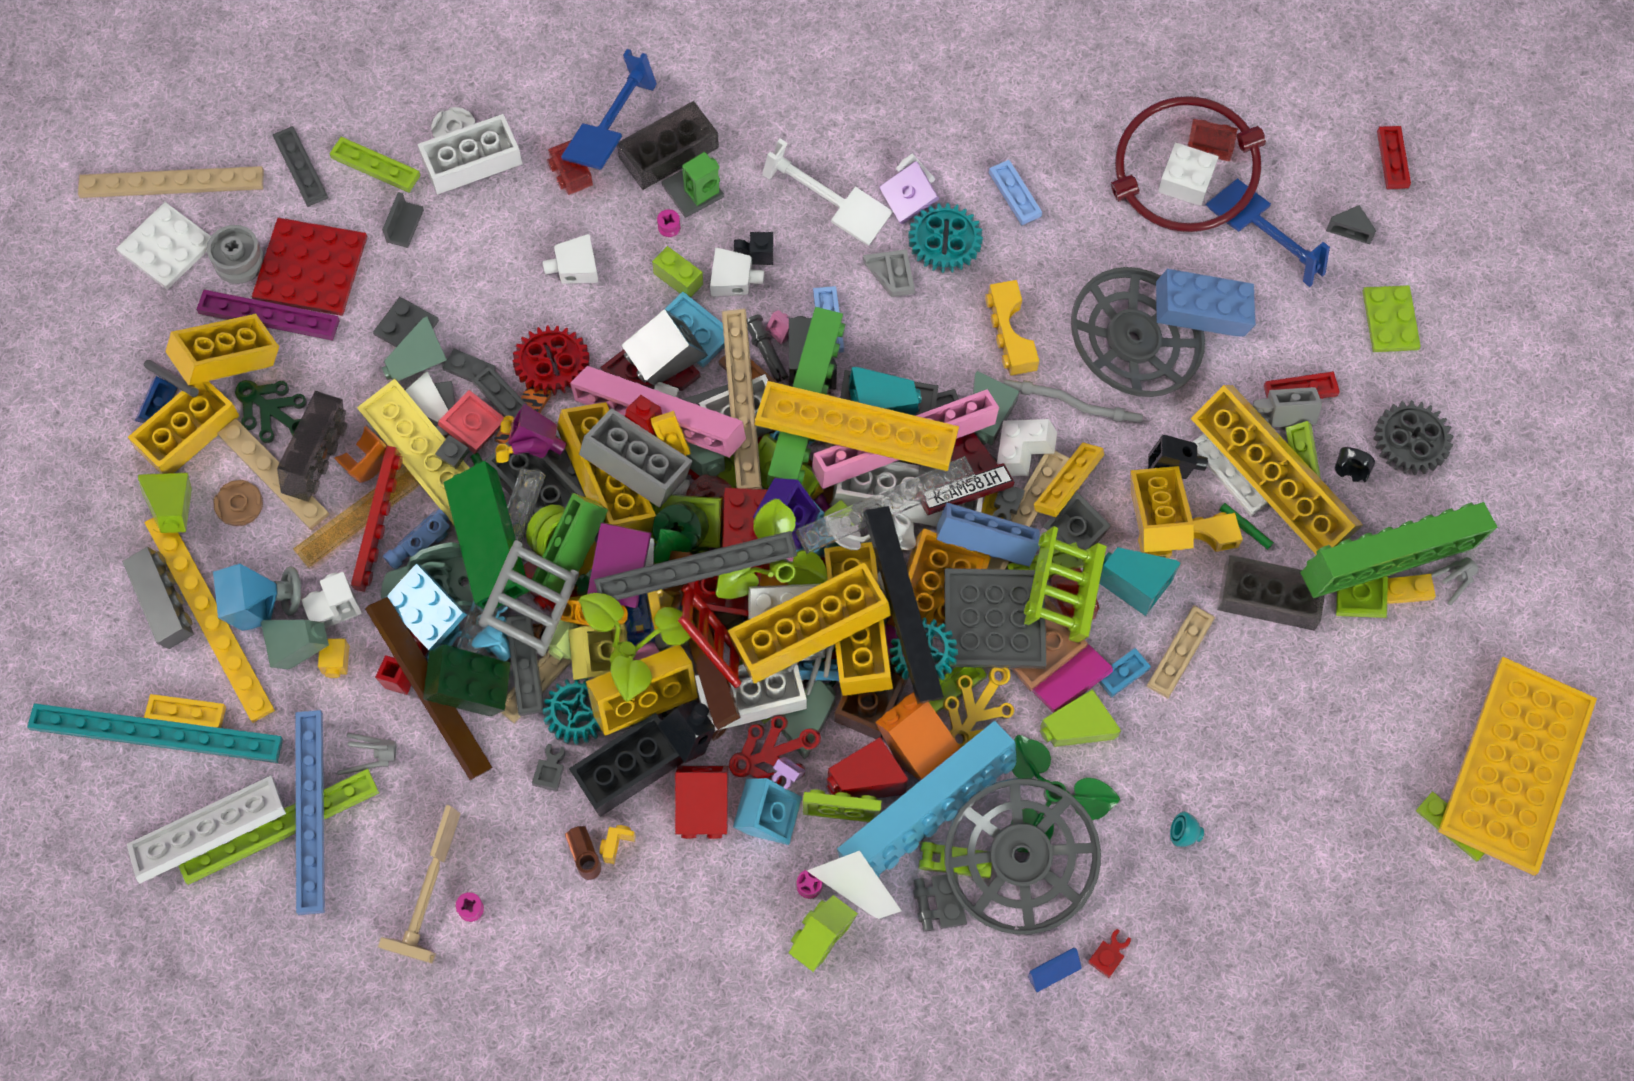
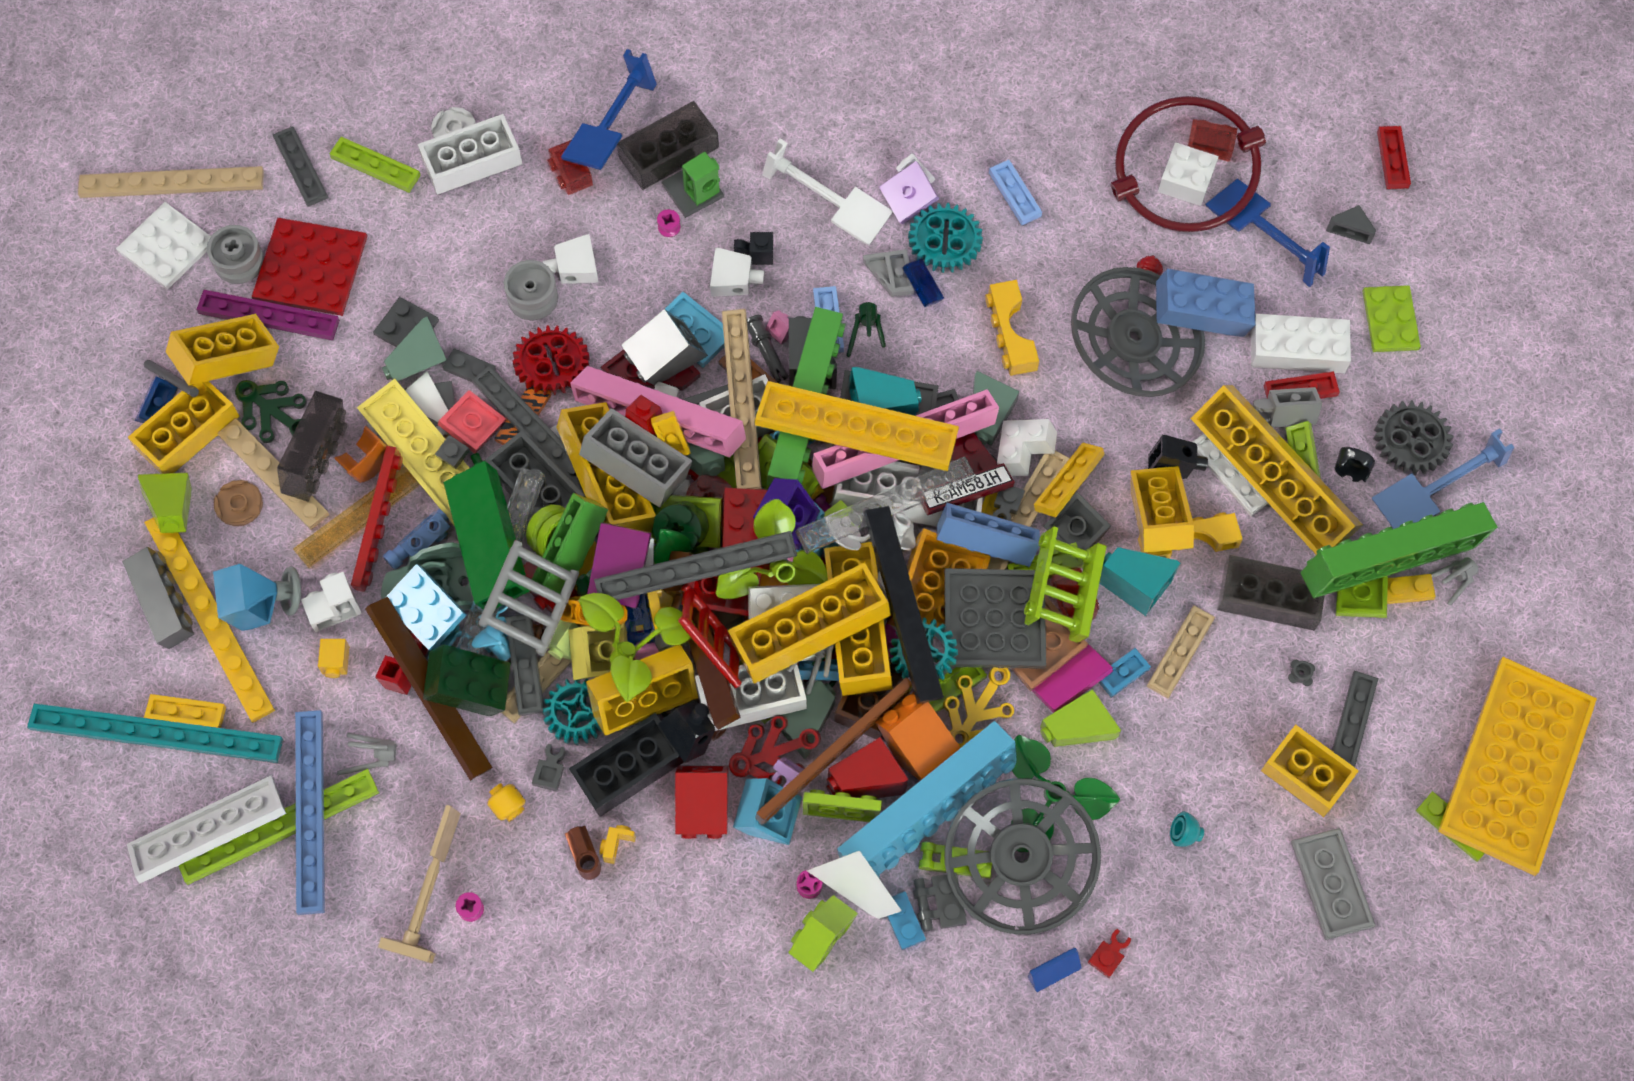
sand green slope [261,620,329,670] -> none
dark grey panel [382,192,424,248] -> none
magenta torso [495,404,566,463] -> none
lime brick [652,246,704,297] -> none
light grey bar [1003,379,1143,424] -> none
green piece [1219,503,1274,550] -> none
none -> yellow head [487,783,526,822]
none -> light grey wheel [503,260,558,321]
none -> dark orange tile [755,677,912,825]
none -> dark green plant [846,302,886,357]
none -> dark azure plate [887,891,926,950]
none -> clear blue plate [902,259,944,307]
none -> red piece [1137,255,1163,275]
none -> white brick [1251,314,1351,373]
none -> yellow brick [1261,724,1359,818]
none -> dark grey plate [1288,660,1315,686]
none -> light grey tile [1291,828,1376,940]
none -> dark grey tile [1332,670,1379,767]
none -> medium blue piece [1371,428,1514,529]

